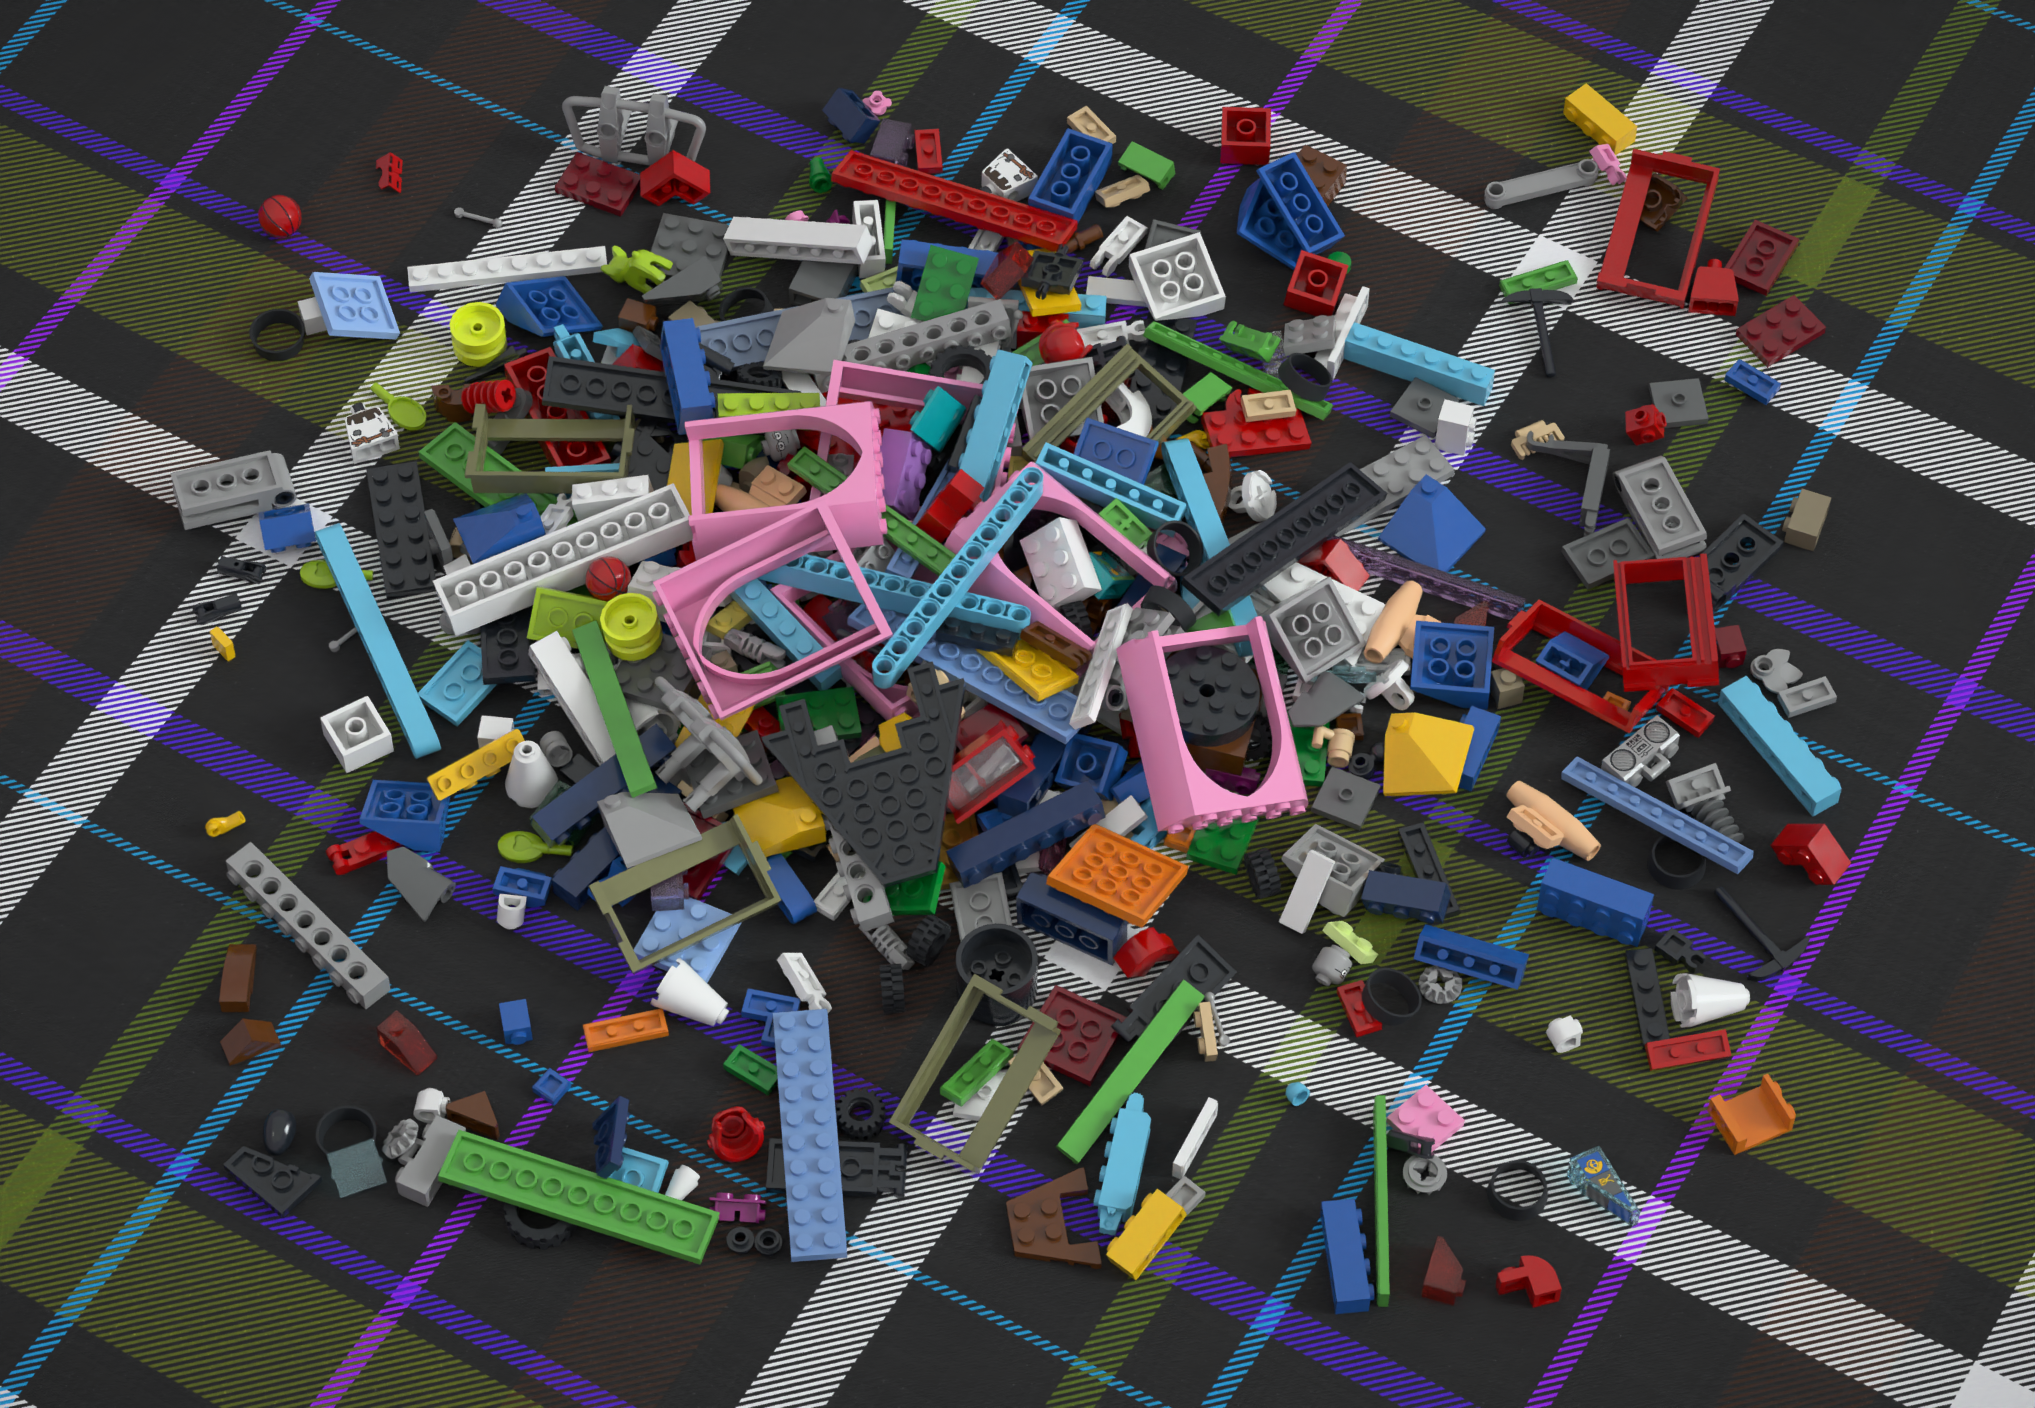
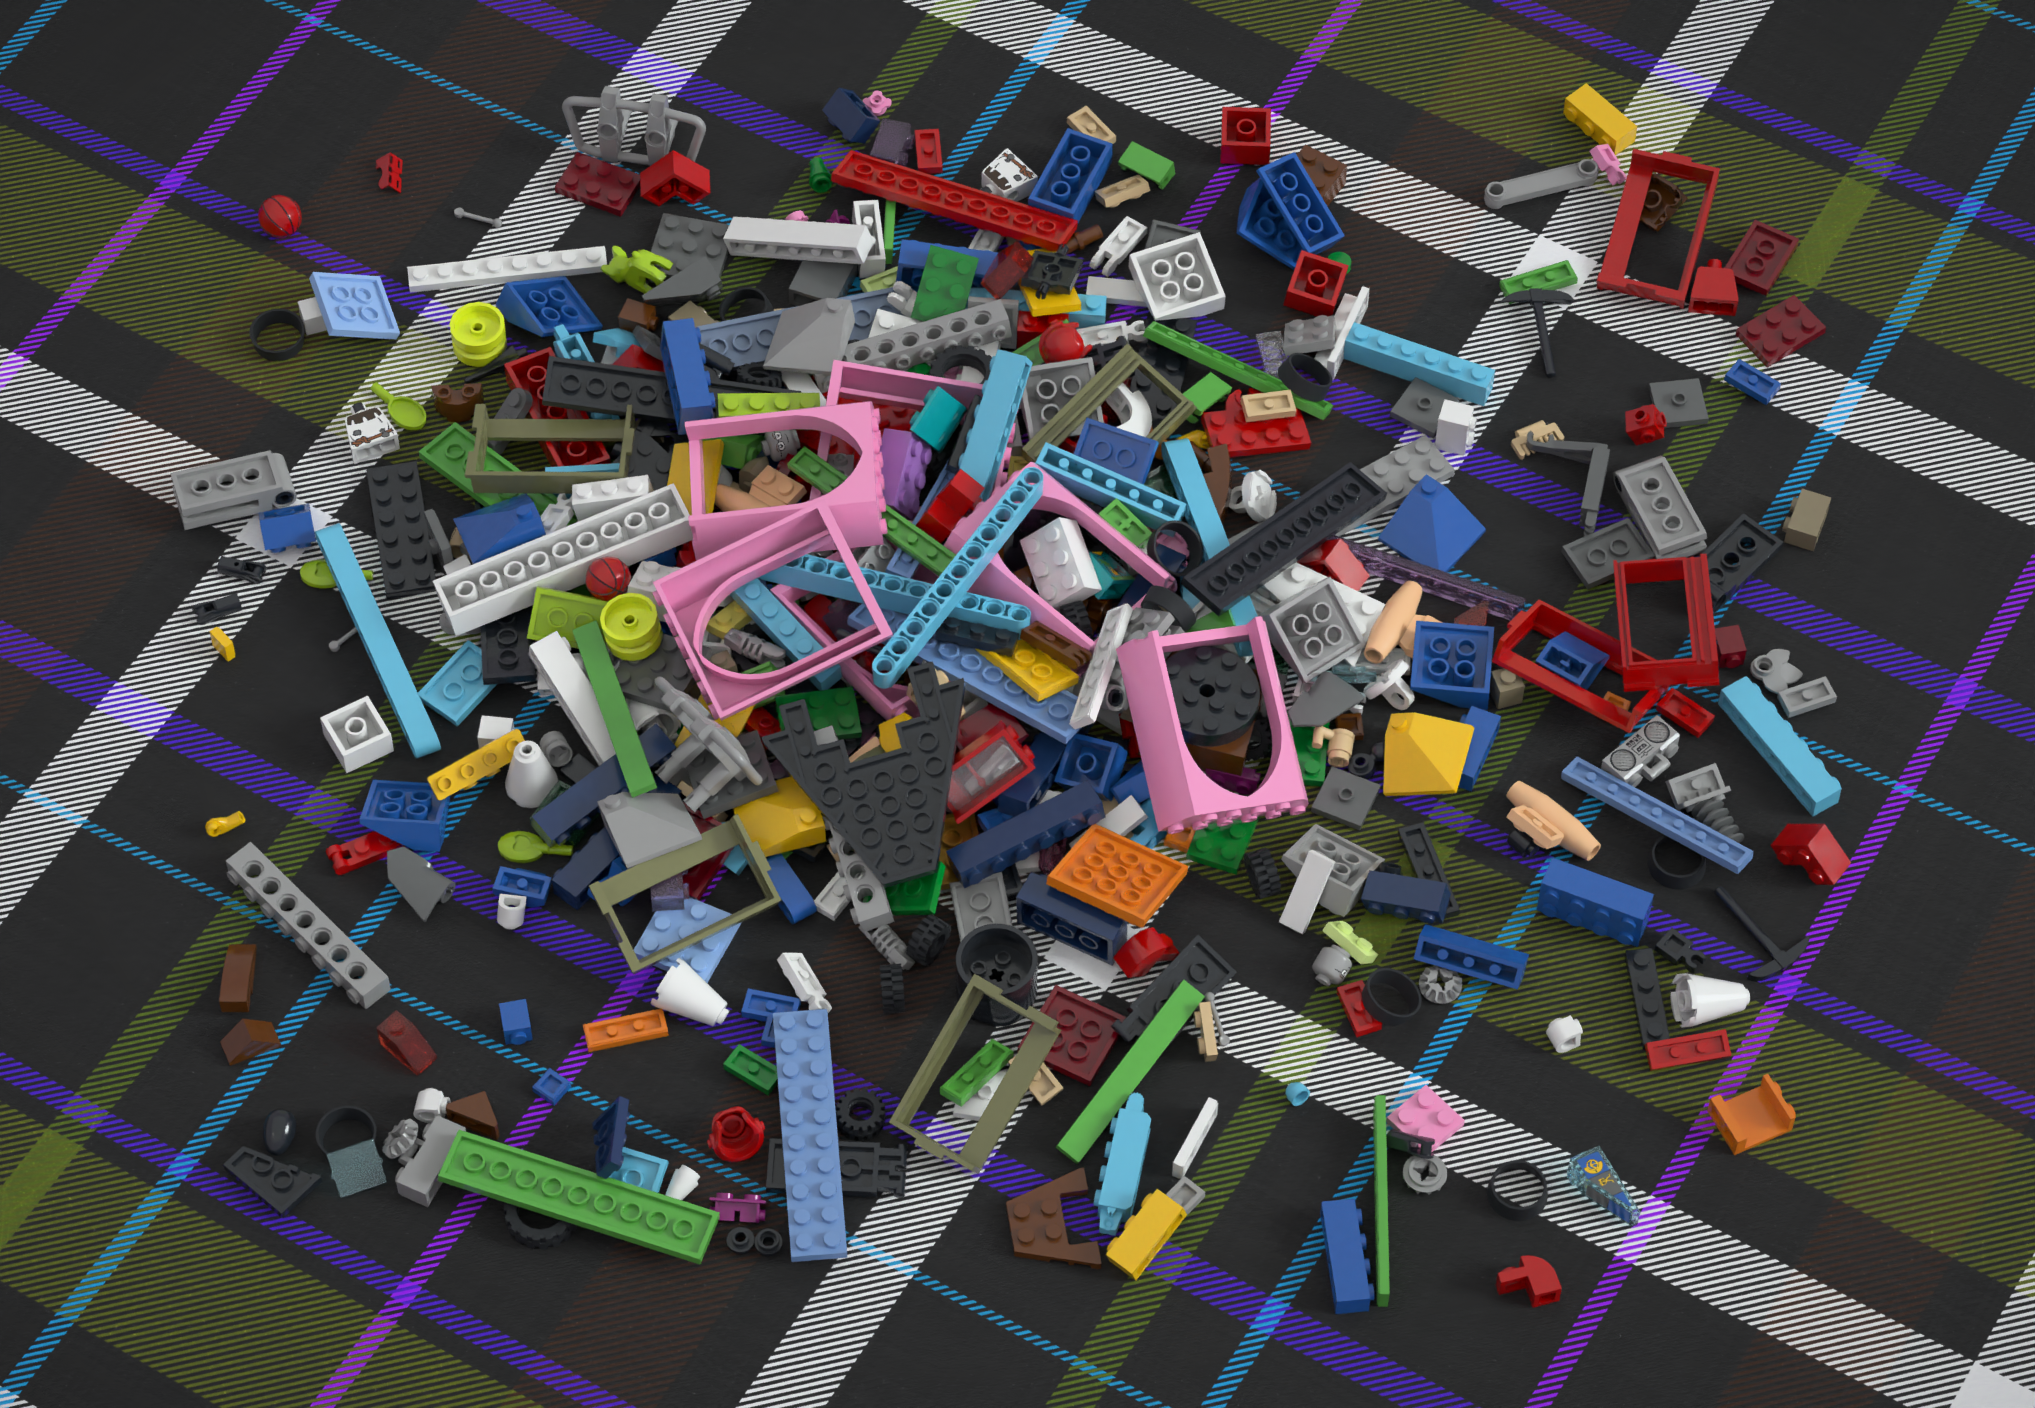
red piece [461,379,516,414] -> none
light grey hinge [1001,310,1023,352] -> none
bright green hinge [1219,321,1281,363] -> none
clear red slope [1421,1236,1466,1306] -> none

